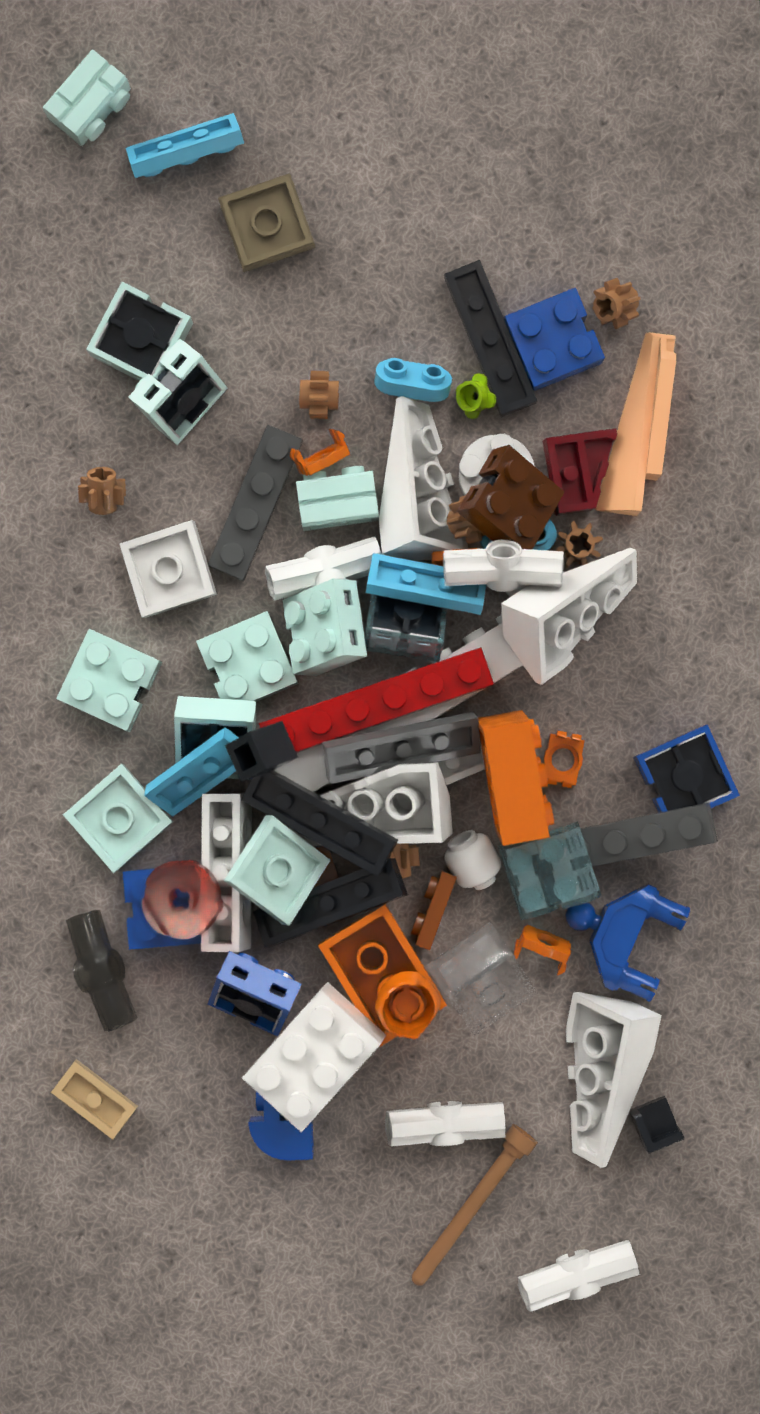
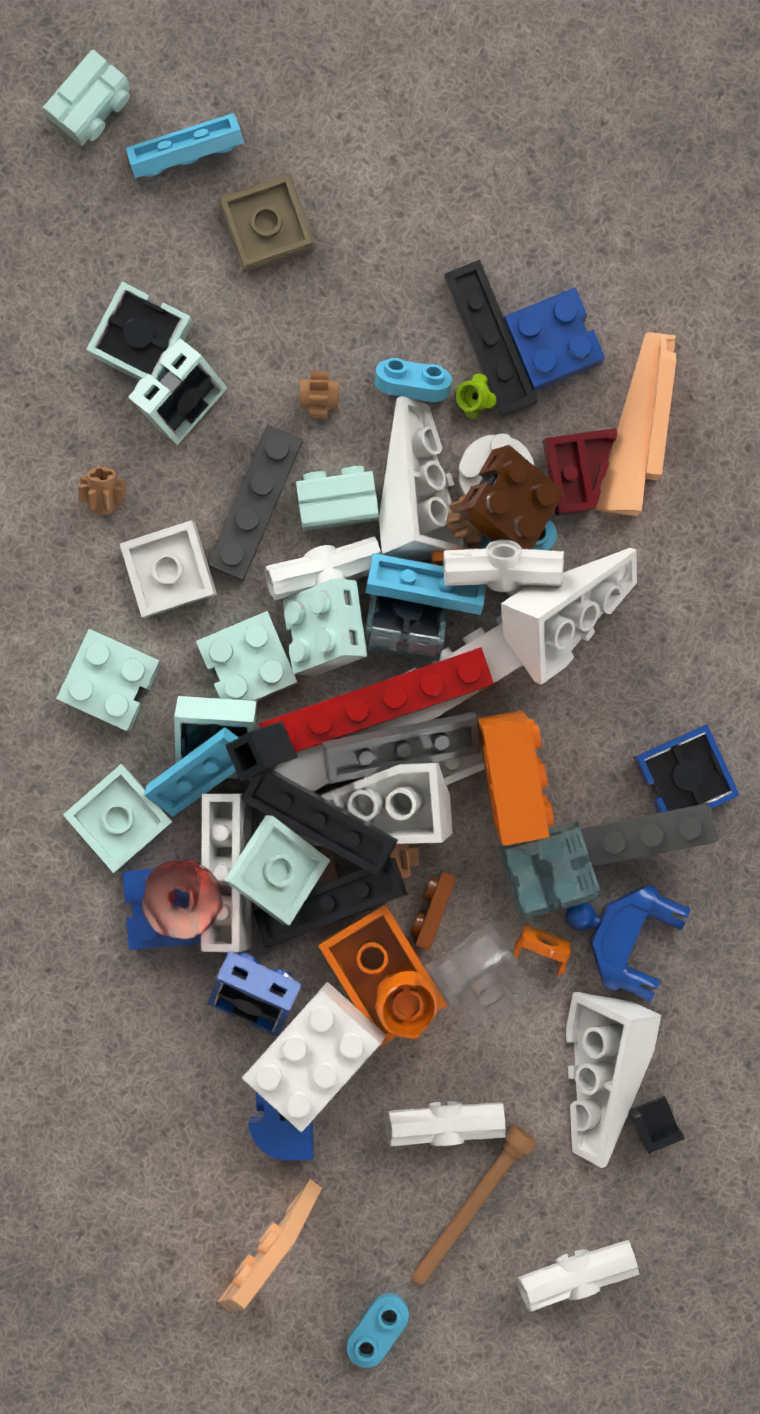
tan plate [51,1059,138,1140] -> none
clear smoke piece [66,910,138,1031] -> none
orange piece [289,429,350,476] -> none
white head [444,830,501,890] -> none
orange piece [544,730,585,788] -> none
medium nougat gear [555,521,603,568] -> none
medium nougat gear [592,278,641,329] -> none
none -> light nougat wing [217,1179,322,1312]
none -> medium azure plate [347,1293,409,1368]

